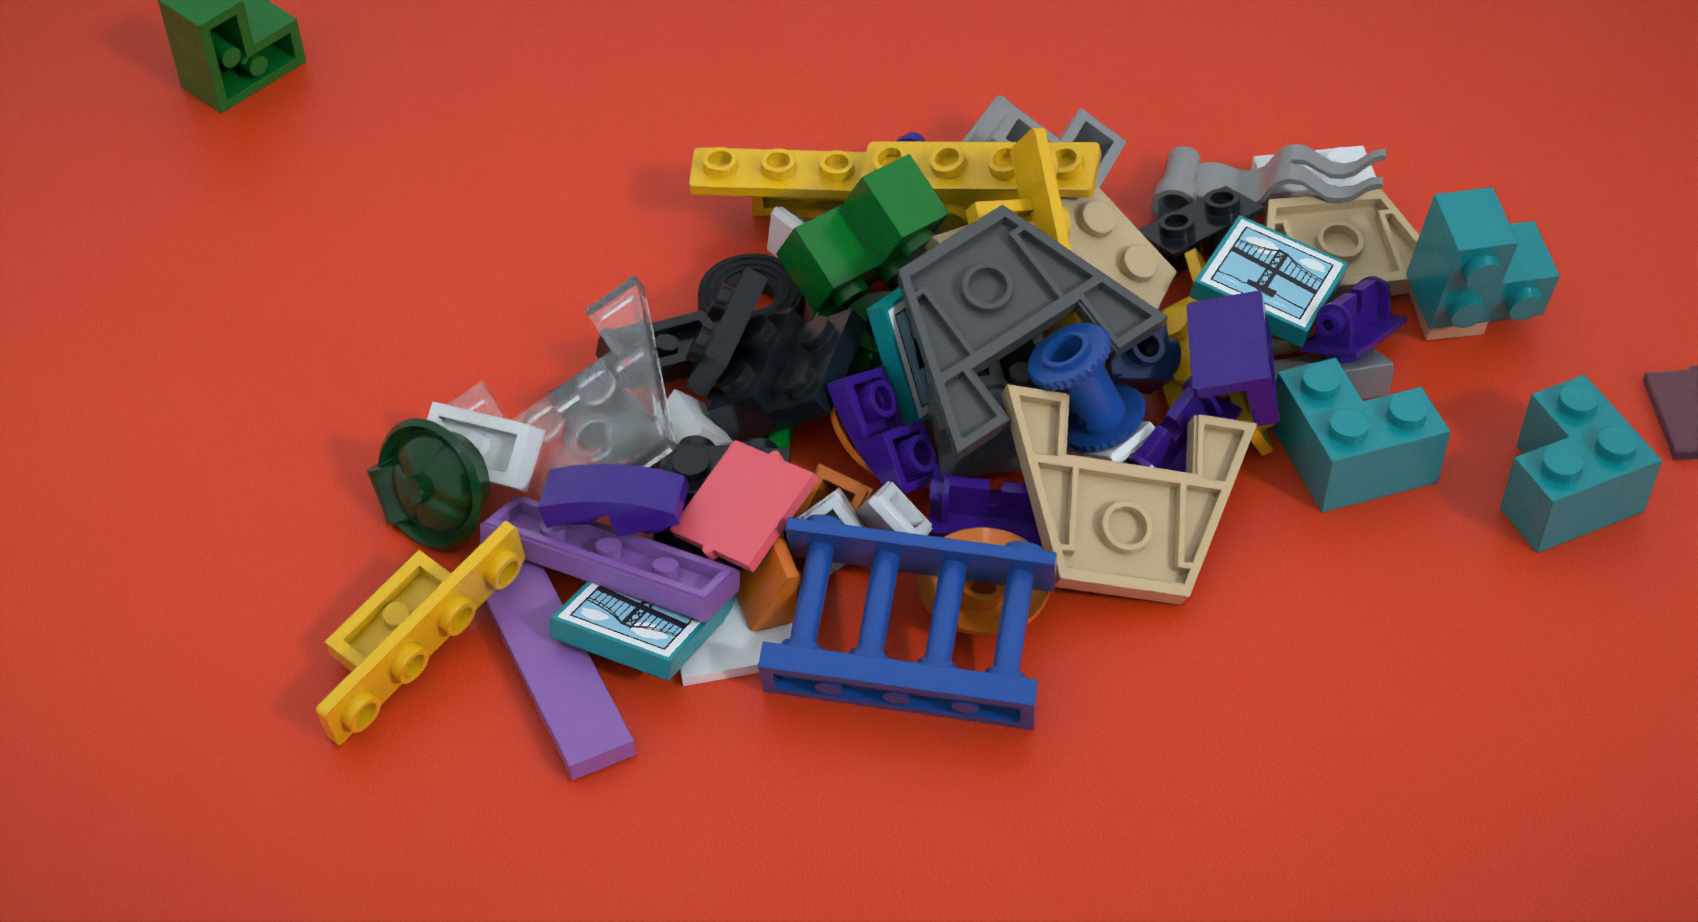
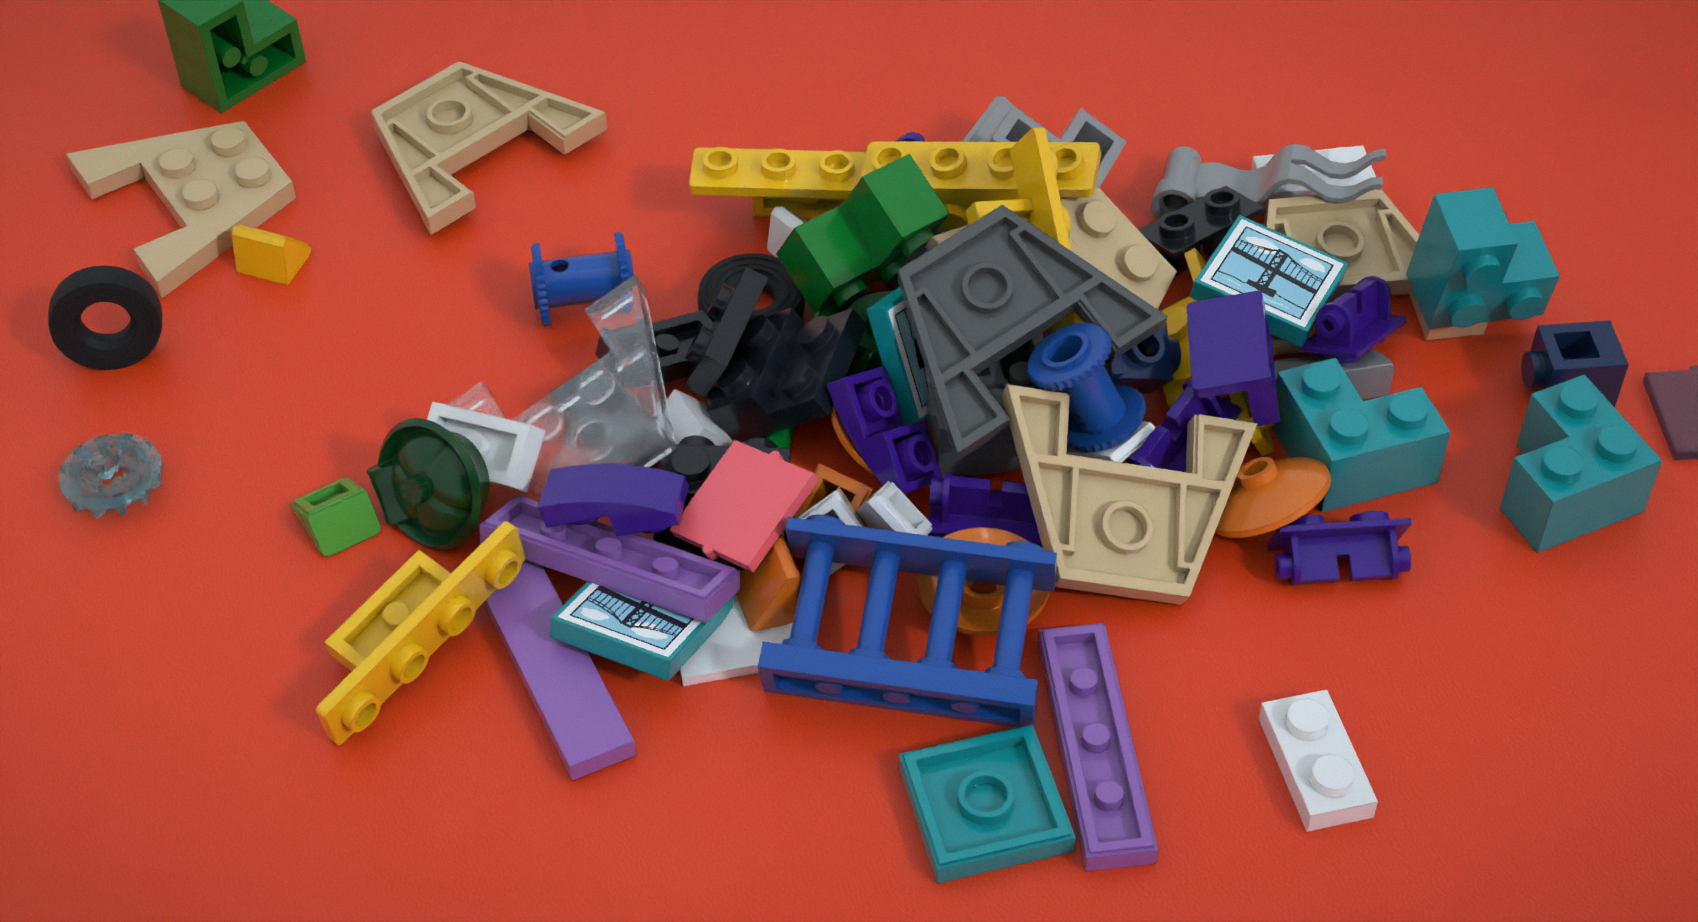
none -> black tyre [48,265,162,370]
none -> clear light blue gear [58,433,164,519]
none -> tan wing [66,121,296,298]
none -> yellow slope [232,224,312,286]
none -> bright green slope [290,477,381,557]
none -> tan wing [371,61,608,235]
none -> blue hose [529,232,636,326]
none -> teal tile [898,724,1076,884]
none -> medium lavender tile [1037,623,1158,871]
none -> orange dish [1215,457,1331,538]
none -> white plate [1259,689,1378,832]
none -> dark purple hinge [1267,511,1412,586]
none -> dark blue brick [1521,320,1629,407]

